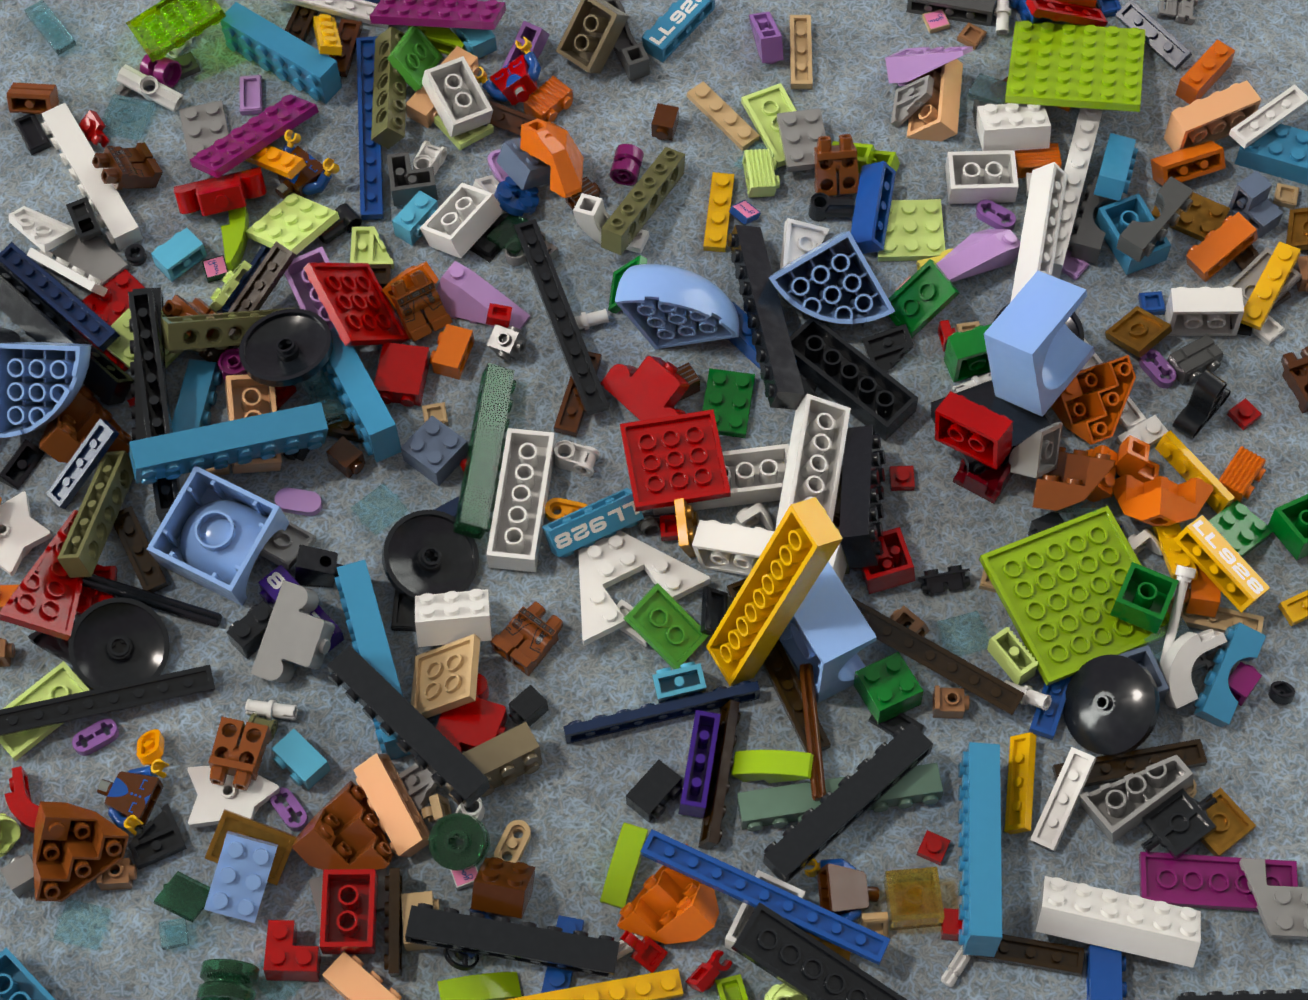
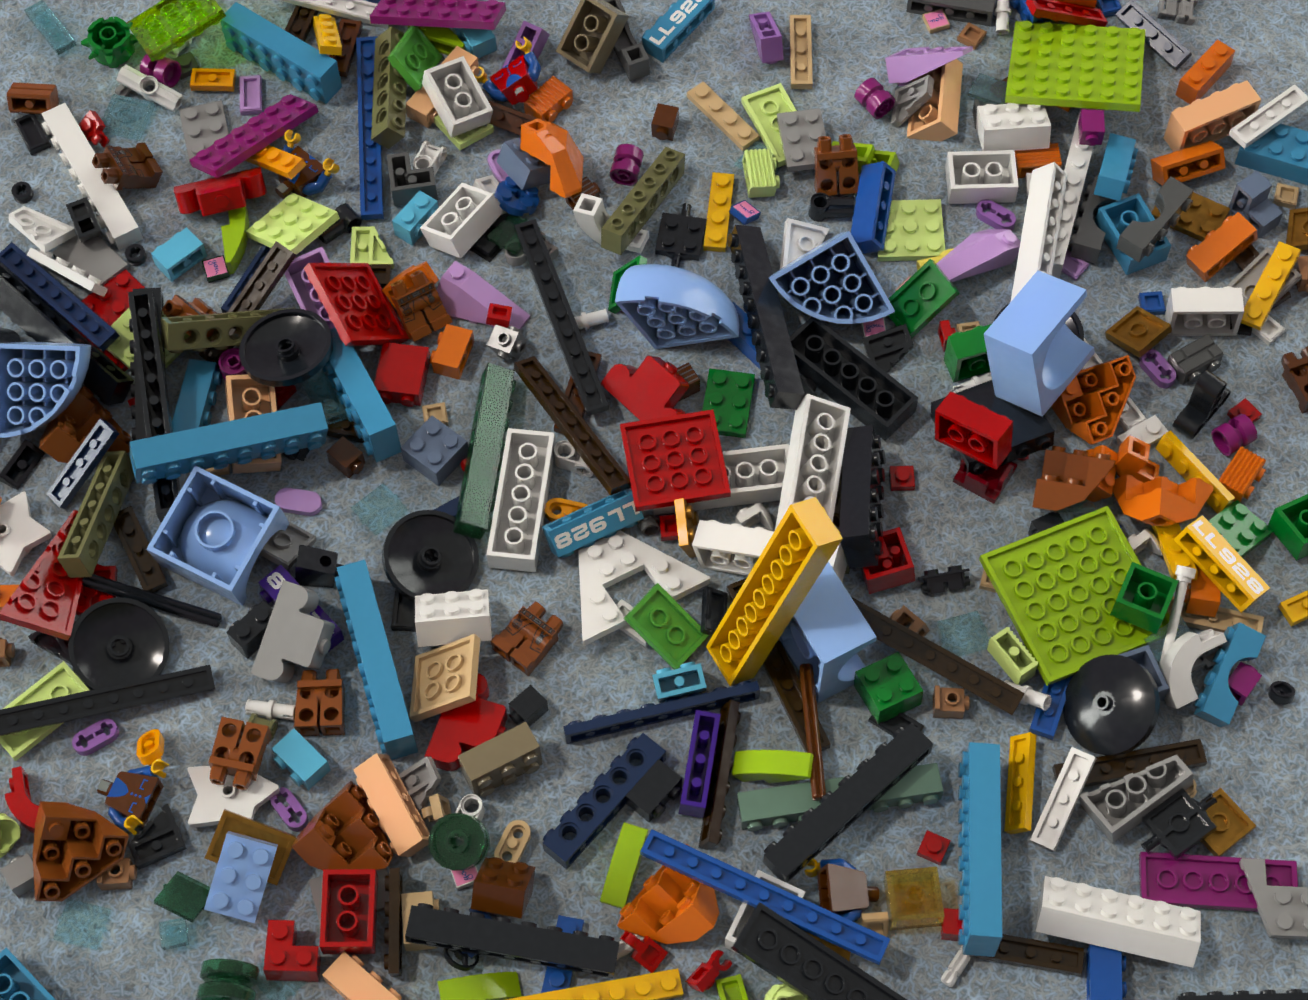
yellowish green wing [210,260,252,312] -> none
black brick [327,645,490,808] -> none
light grey slope [1009,422,1062,478] -> none
none -> black bush [11,182,34,204]
none -> green brick [81,16,140,68]
none -> light orange plate [190,68,236,92]
none -> dark orange hips [294,669,346,736]
none -> dark brown plate [514,356,631,495]
none -> dark blue brick [543,733,666,870]
none -> black plate [655,203,707,267]
none -> magenta wheel [854,78,895,119]
none -> bright pink tile [861,317,886,338]
none -> magenta brick [1078,109,1105,146]
none -> magenta wheel [1211,414,1257,456]

